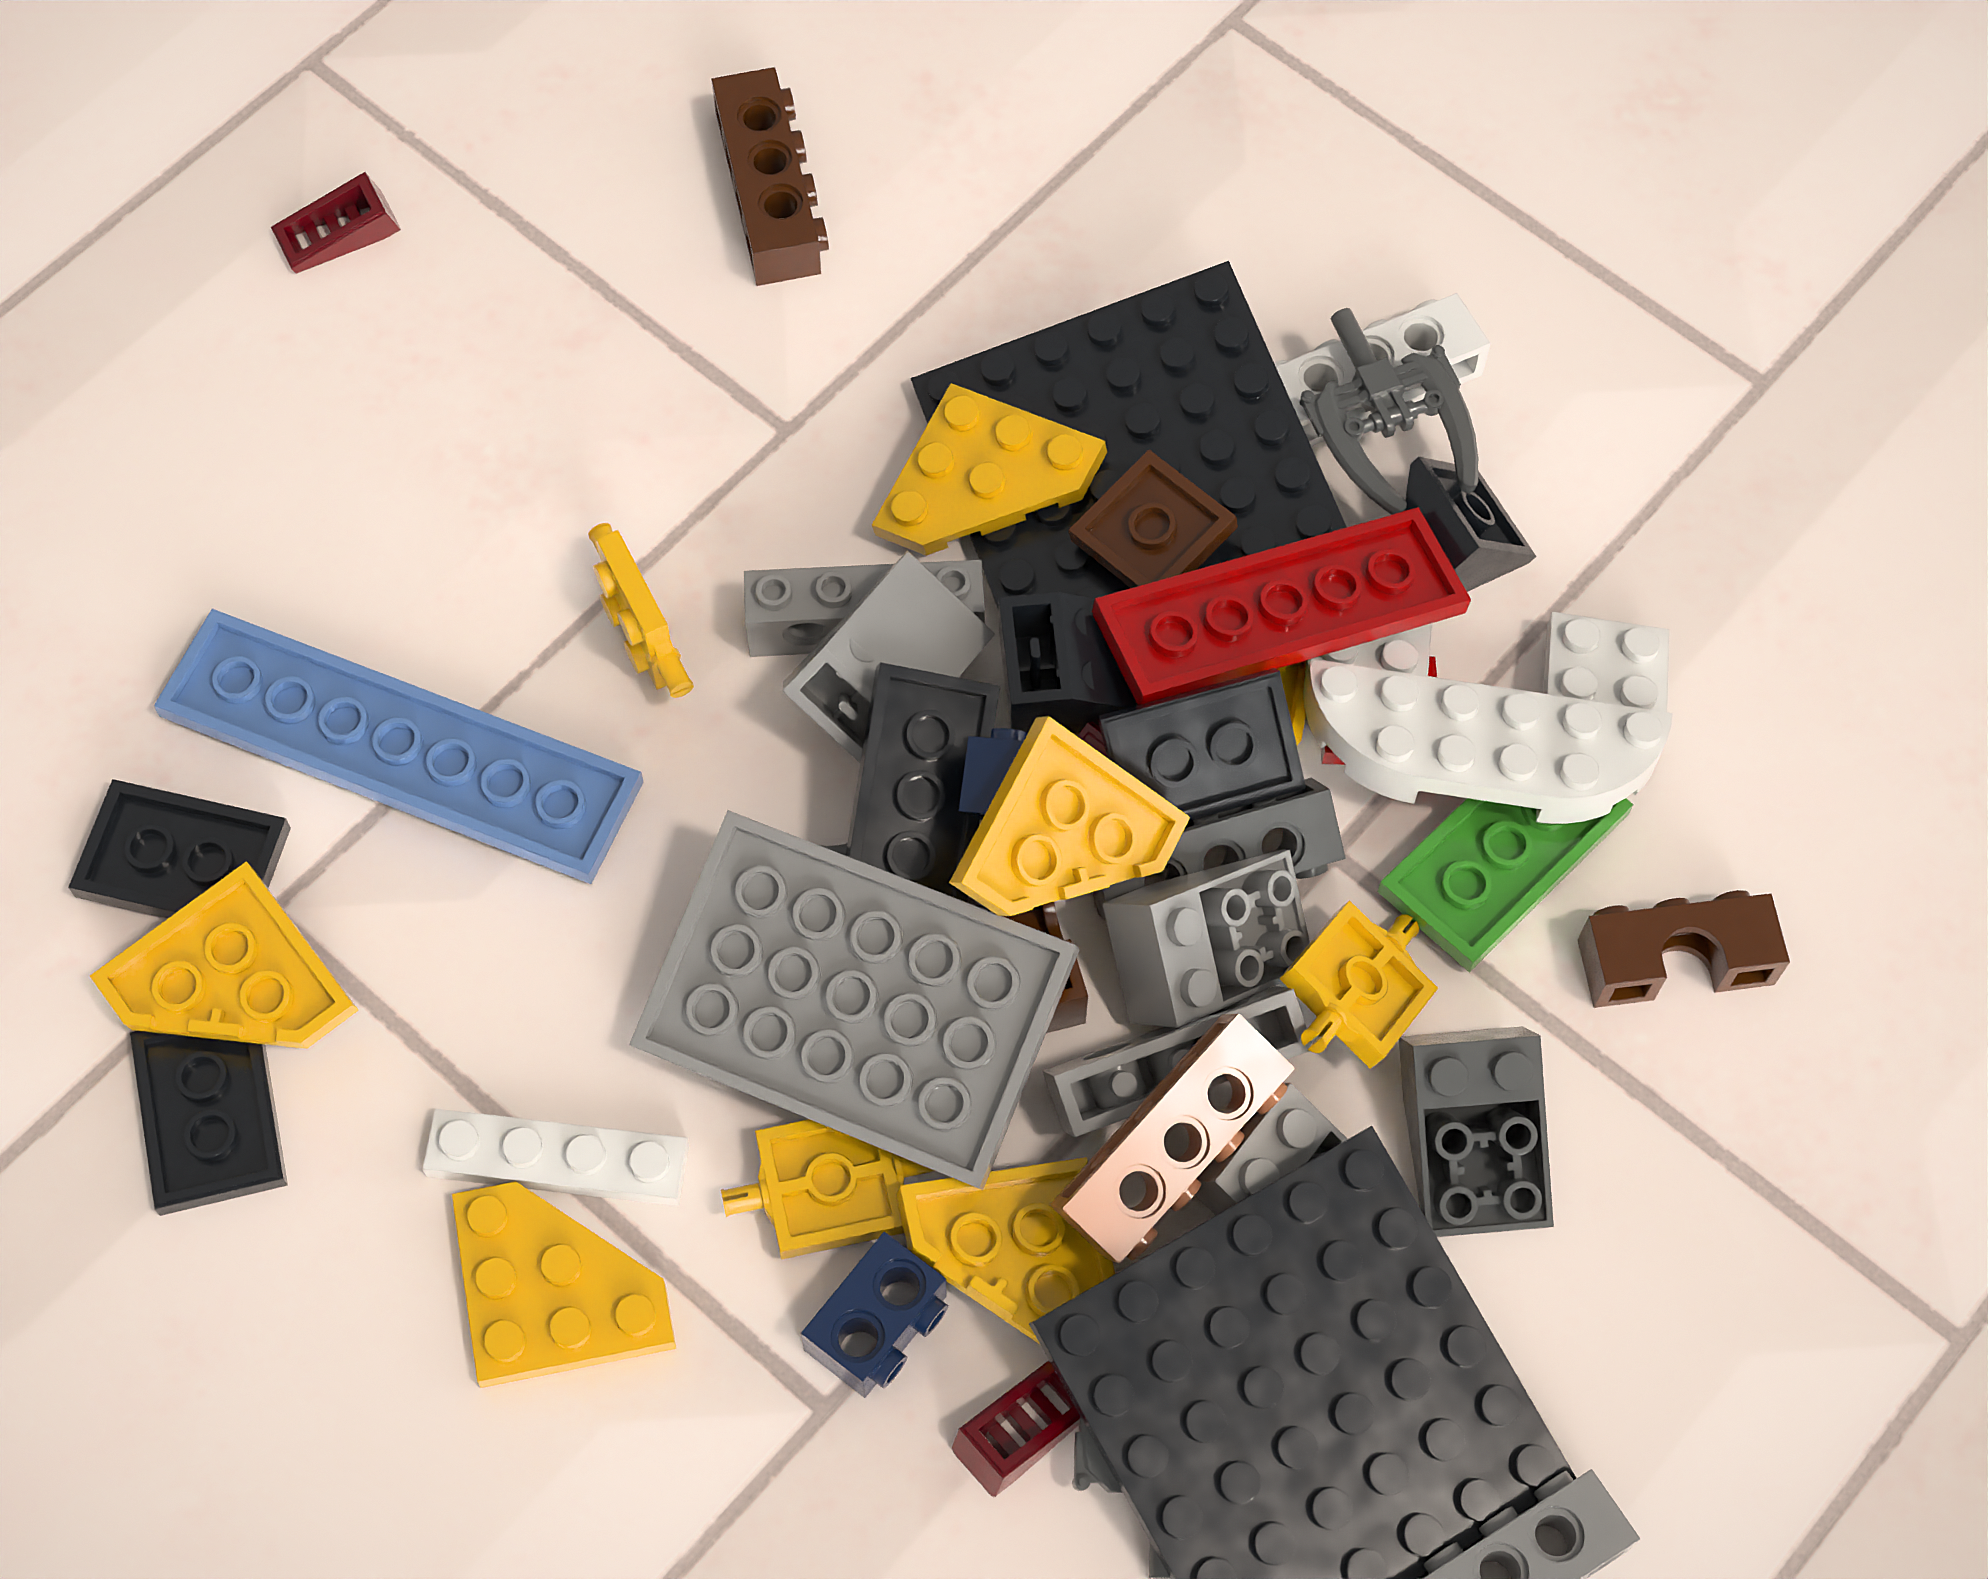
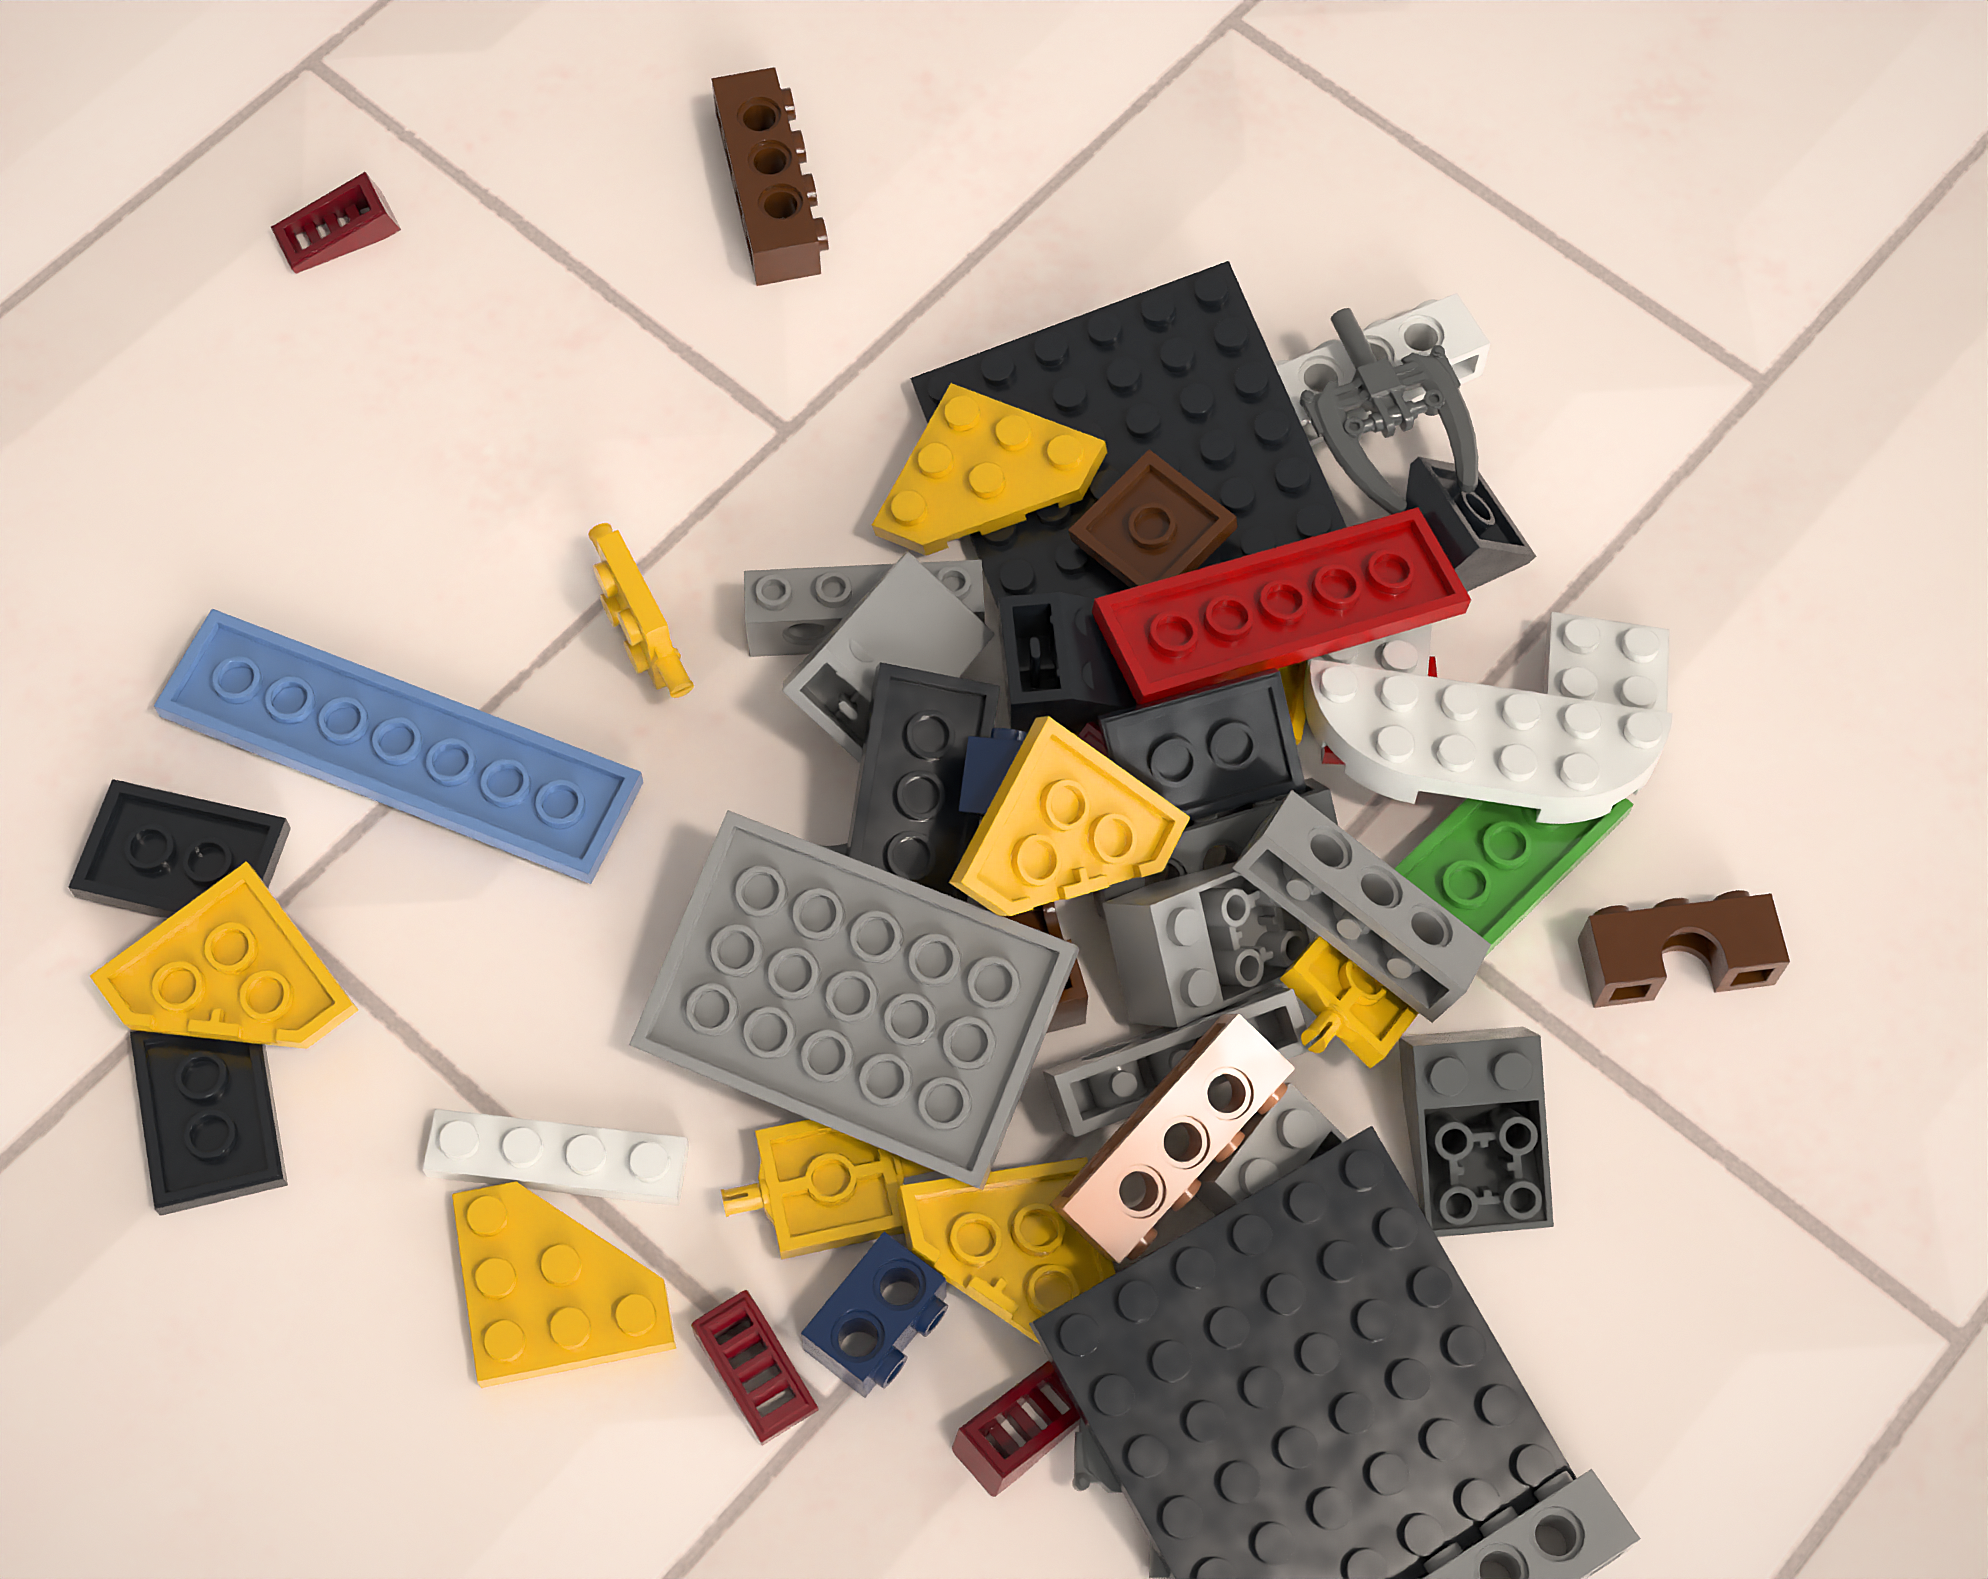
none -> dark red slope [691,1290,819,1446]
none -> light grey brick [1233,790,1491,1023]

